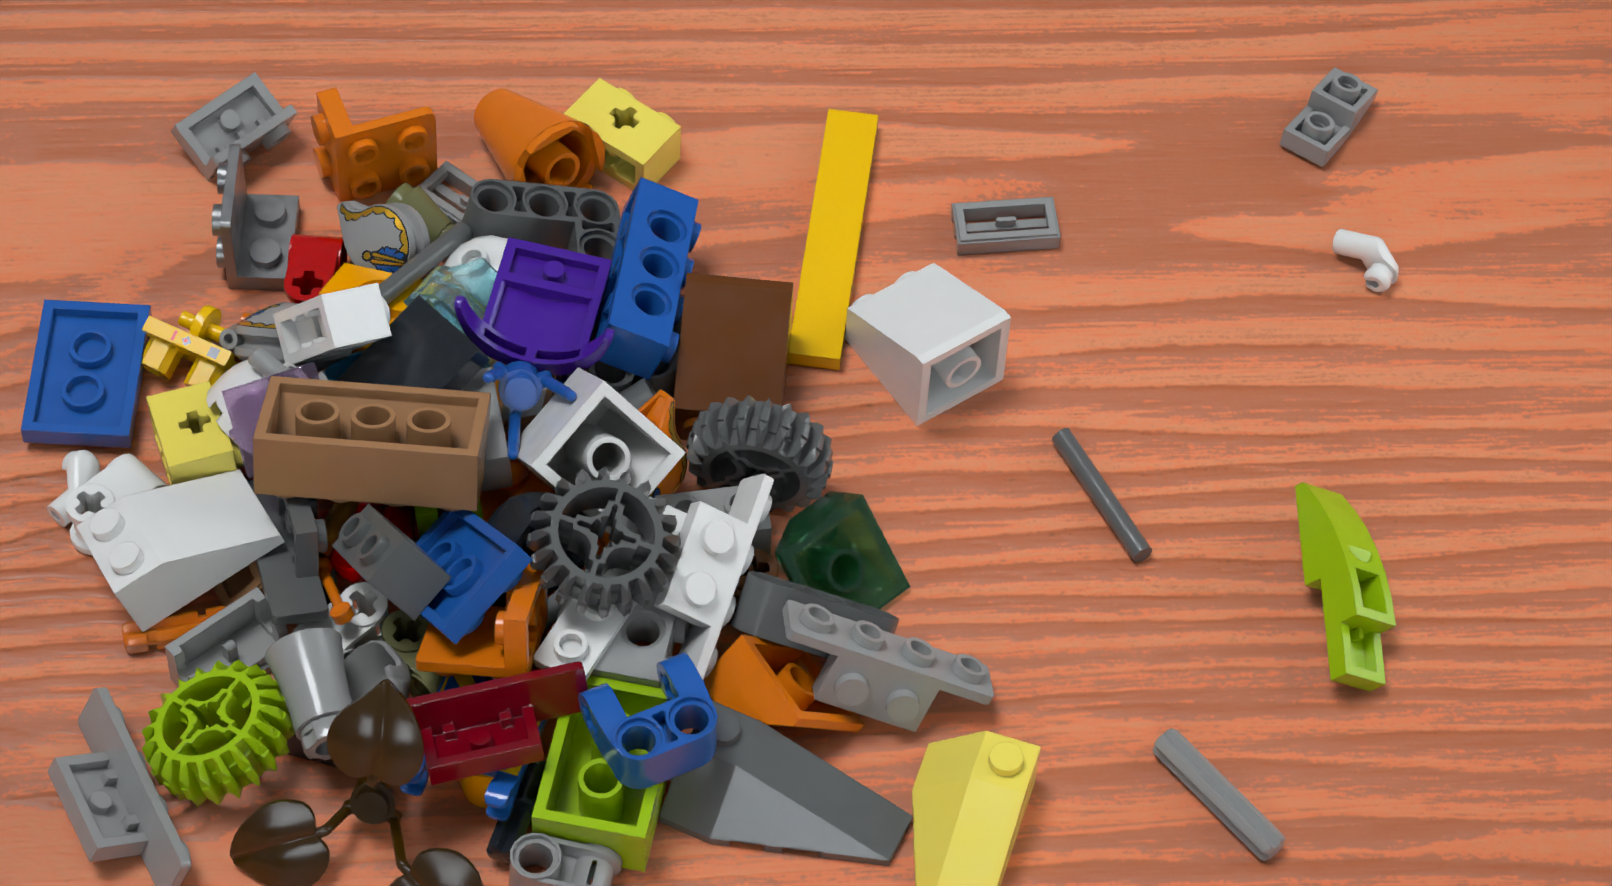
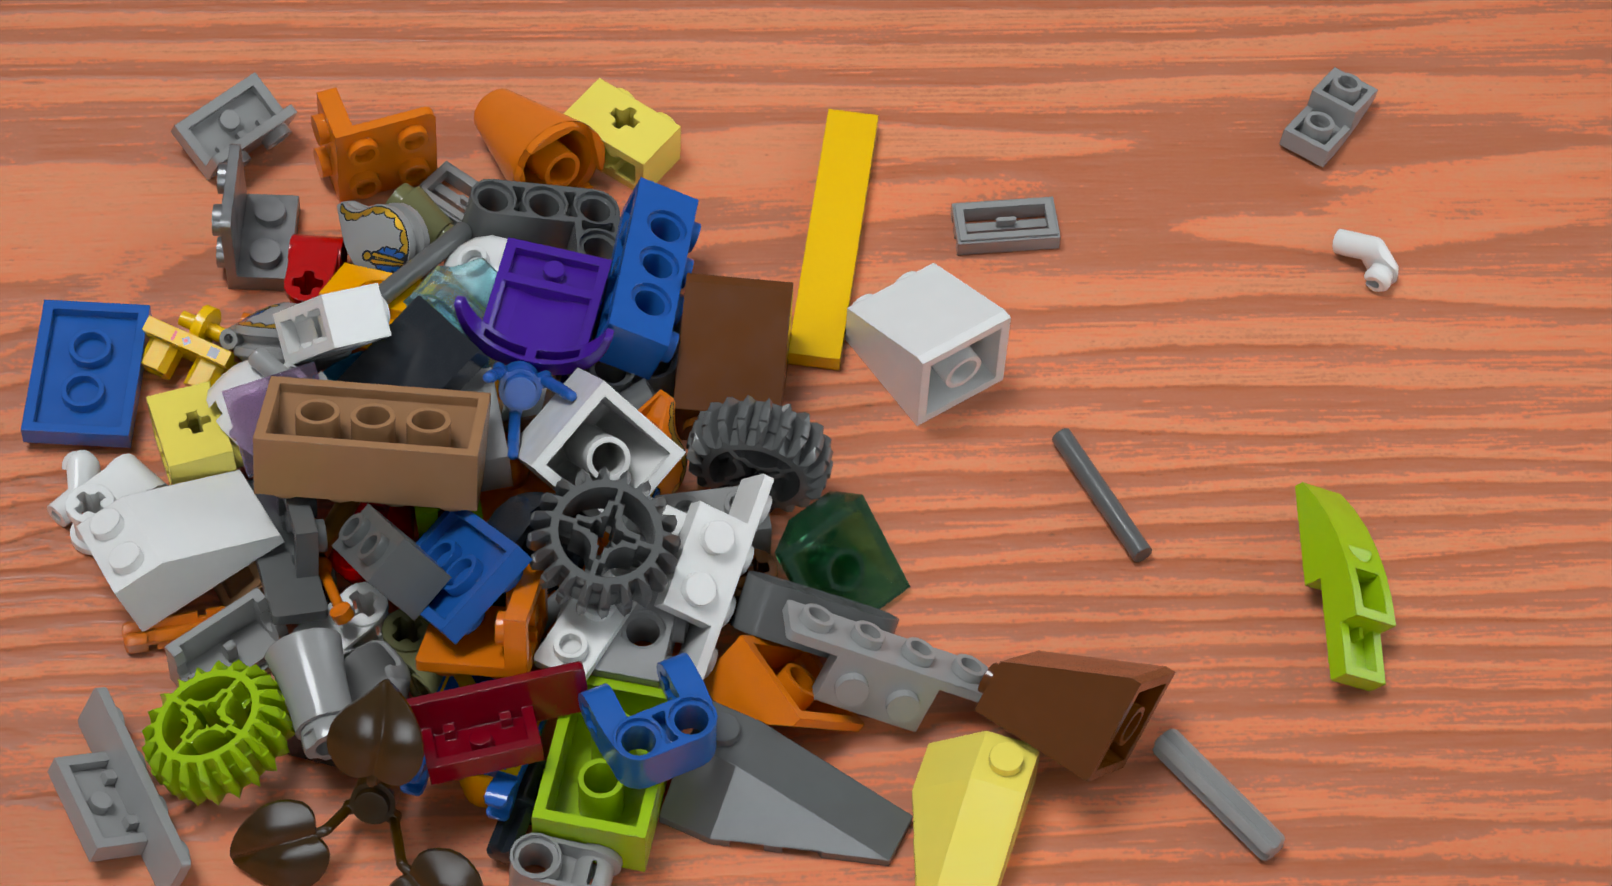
none -> reddish brown slope [974,651,1176,782]

